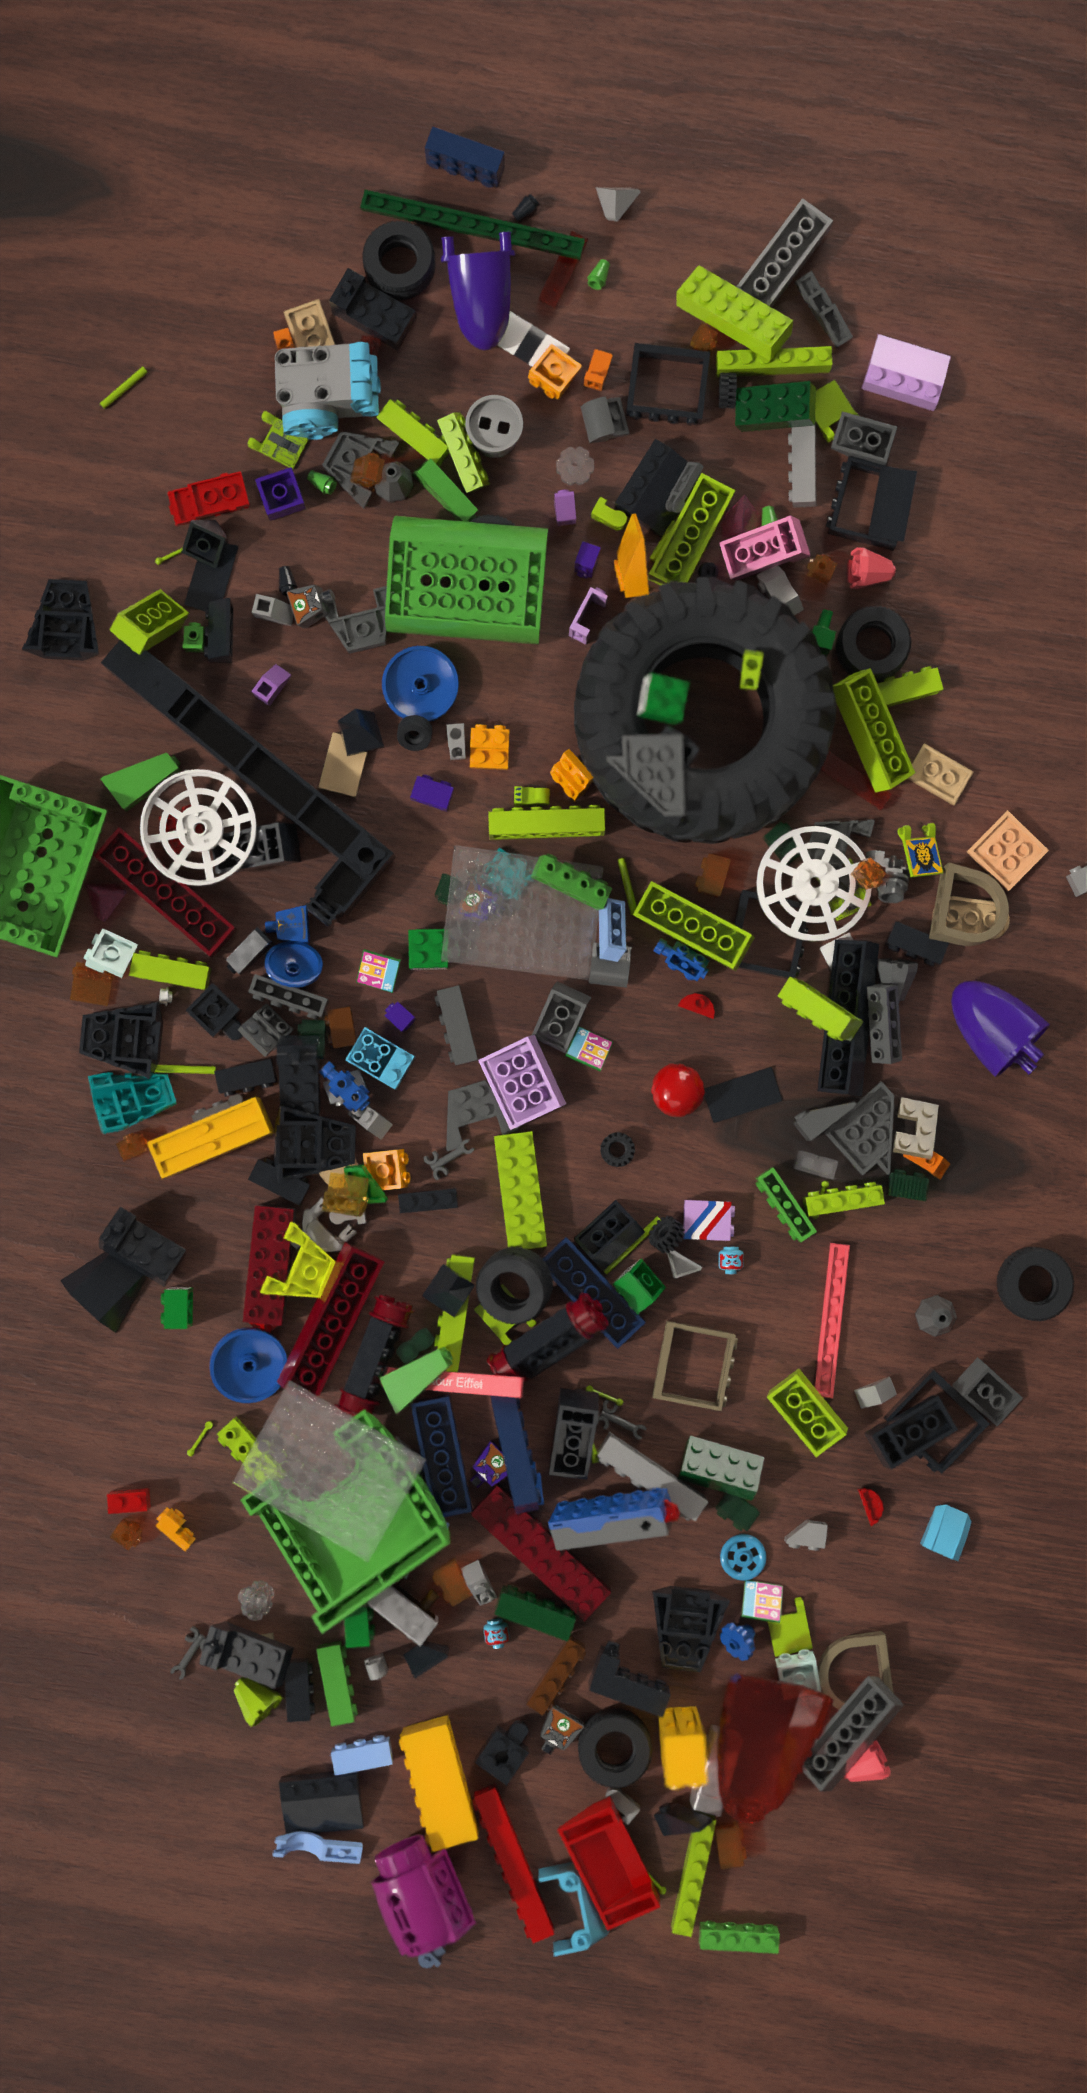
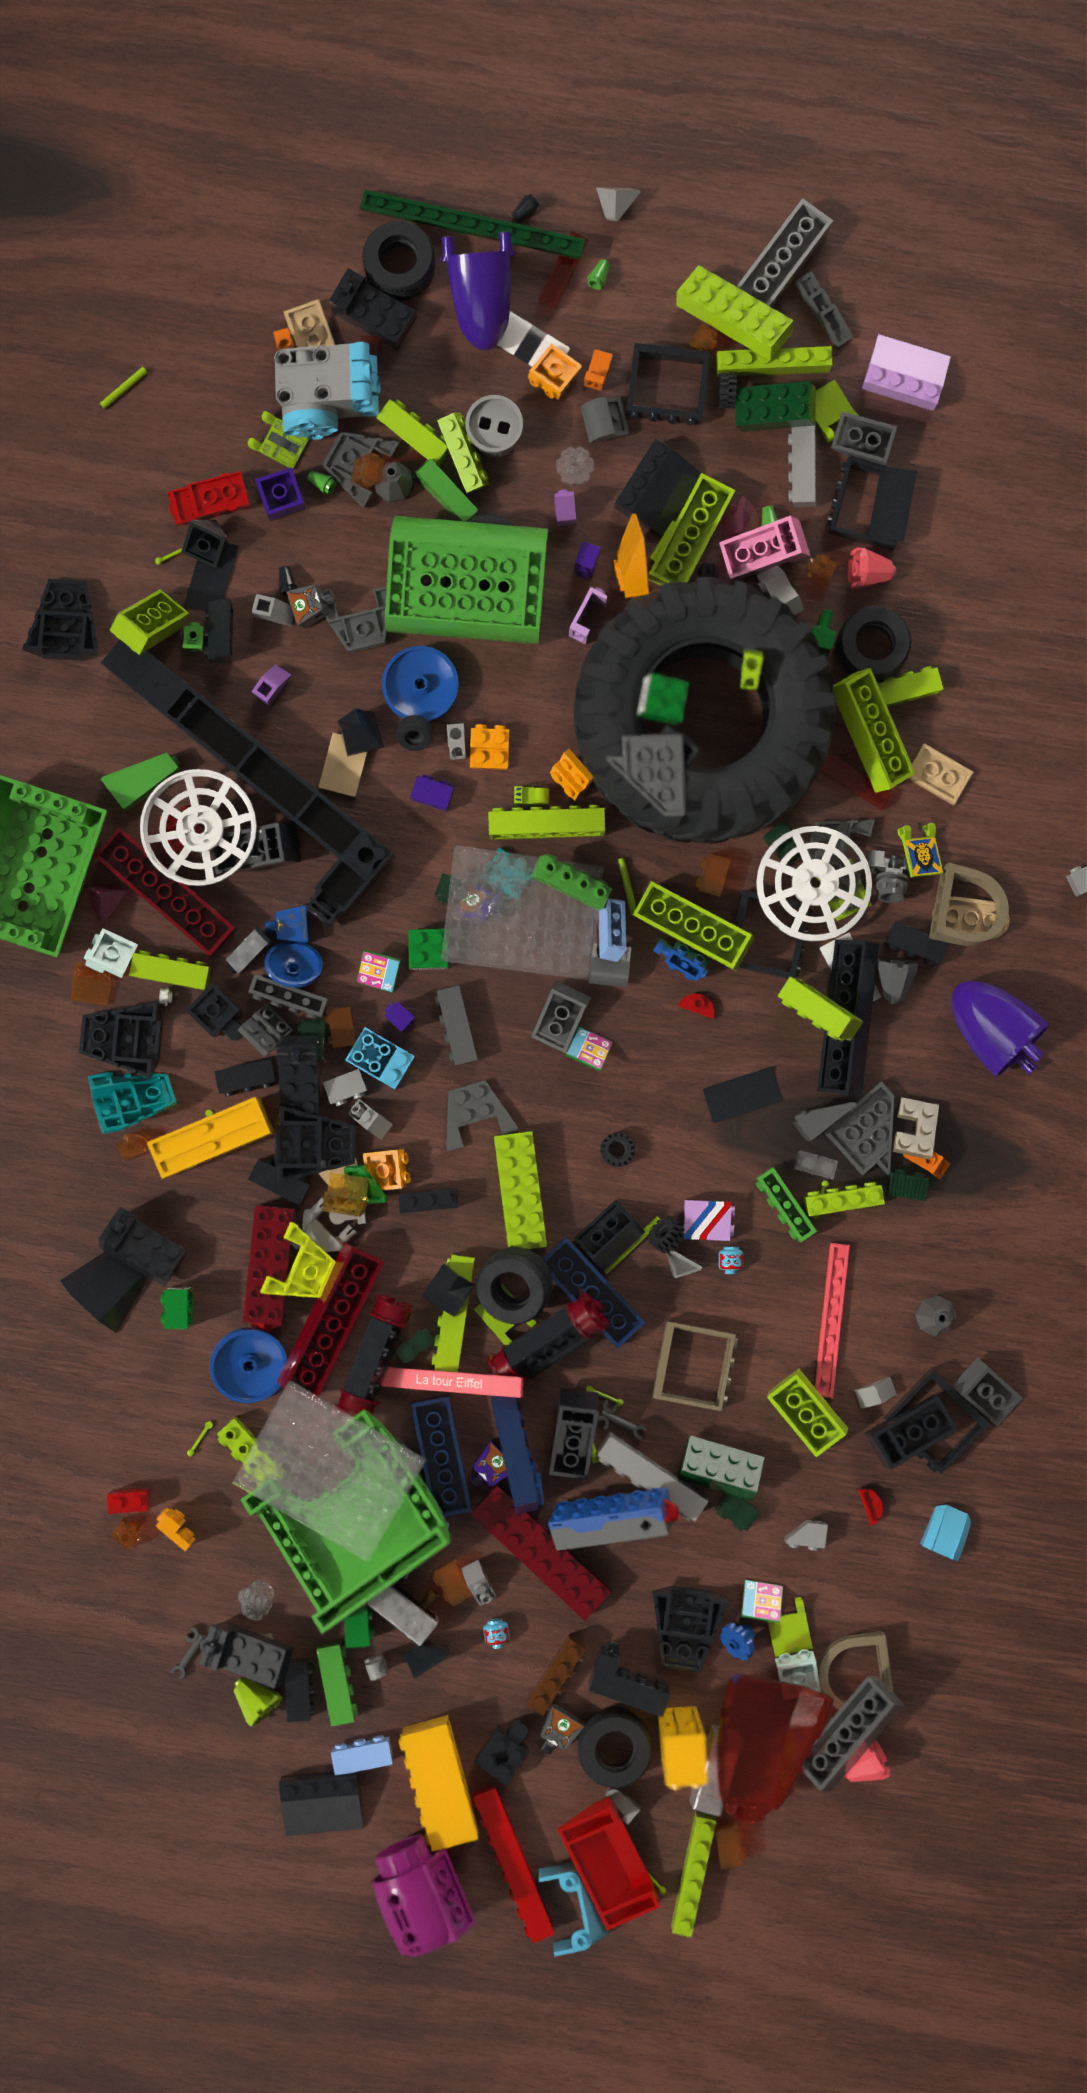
lime bar [154,1065,216,1074] -> none
dark grey hinge [192,1094,244,1123] -> none
light blue piece [273,1831,363,1864] -> none
blue brick [319,1061,370,1111] -> none
bright green slope [379,1346,453,1413] -> none
sand blue hips [418,1944,447,1968] -> none
dark grey bar [424,1139,475,1180] -> none
dark blue brick [425,126,505,188] -> none
lavender slope [478,1035,566,1130] -> none
dark green brick [494,1584,576,1642] -> none
lime leg [591,497,627,531] -> none
green brick [613,1258,666,1314] -> none
red piece [651,1063,705,1117] -> none
black slope [653,1803,713,1836] -> none
dark grey hinge [665,461,704,513] -> none
bright green brick [699,1921,779,1954] -> none
dark azure plate [720,1534,766,1581] -> none
clear orange brick [850,858,886,890] -> none
dark grey brick [867,984,902,1064] -> none
light nougat plate [967,810,1049,892] -> none
black tyre [996,1247,1074,1321] -> none

